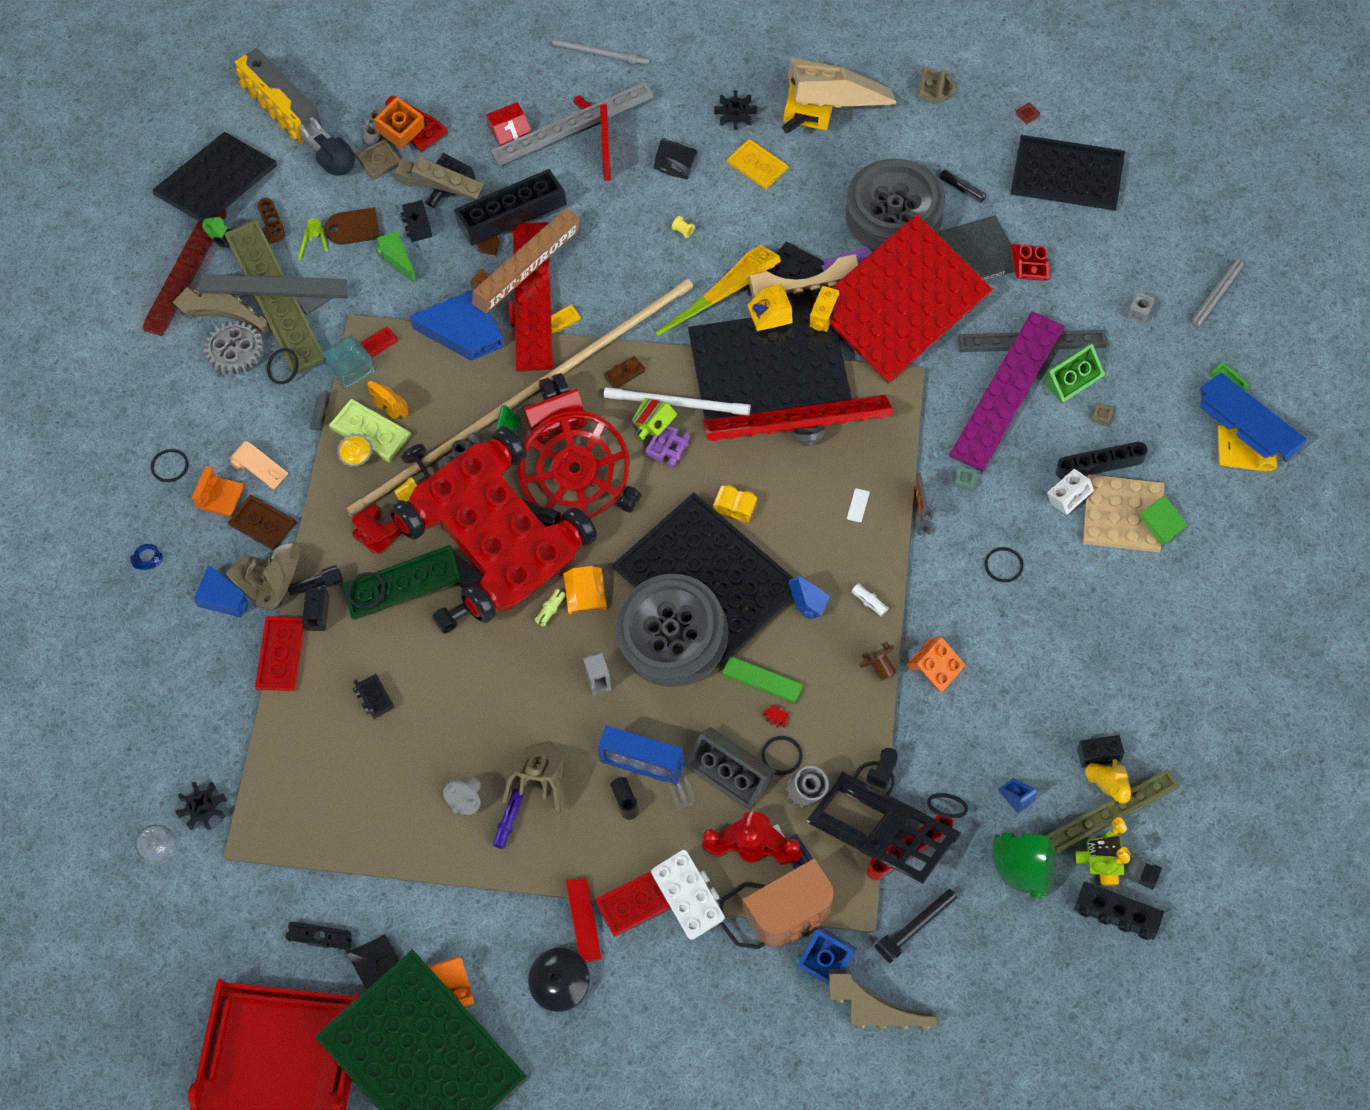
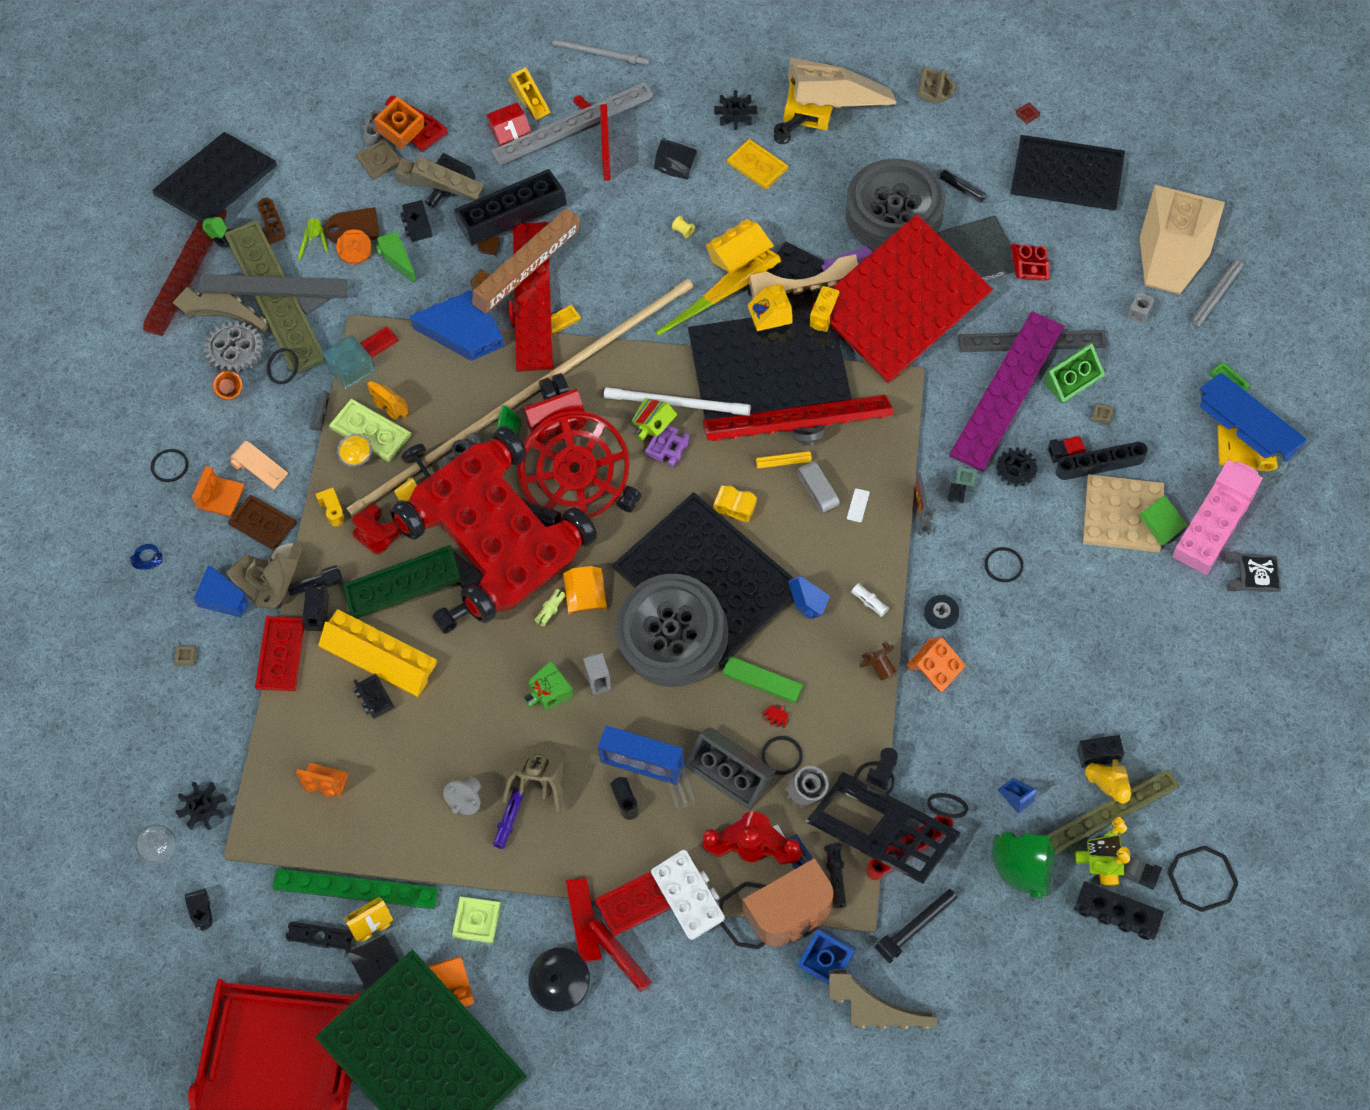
piece [235,47,355,176] -> none
black piece [347,572,386,609] -> none
reddish brown tile [604,355,645,389] -> none
white brick [1047,469,1094,515] -> none
none -> dark tan tile [174,646,197,666]
none -> black piece [185,888,213,931]
none -> orange helmet [212,371,242,401]
none -> green plate [272,868,438,909]
none -> orange bracket [296,763,348,797]
none -> yellow leg [316,488,345,526]
none -> yellow slope [318,609,438,697]
none -> orange tile [336,229,372,264]
none -> yellow slope [343,897,393,942]
none -> yellowish green tile [452,896,501,943]
none -> yellow slope [508,67,551,120]
none -> bright green torso [523,661,574,709]
none -> red slope [588,919,652,992]
none -> yellow slope [706,219,773,273]
none -> yellow axle [756,451,812,468]
none -> black wheel [774,123,791,144]
none -> light grey beam [797,461,840,513]
none -> black pin [824,844,846,908]
none -> black bush [924,595,959,629]
none -> black wheel [948,483,966,503]
none -> black gear [996,447,1038,487]
none -> leg [1048,436,1087,463]
none -> tan wedge [1139,185,1225,295]
none -> black piece [1169,846,1238,912]
none -> bright pink brick [1172,460,1263,575]
none -> flag [1224,552,1281,592]

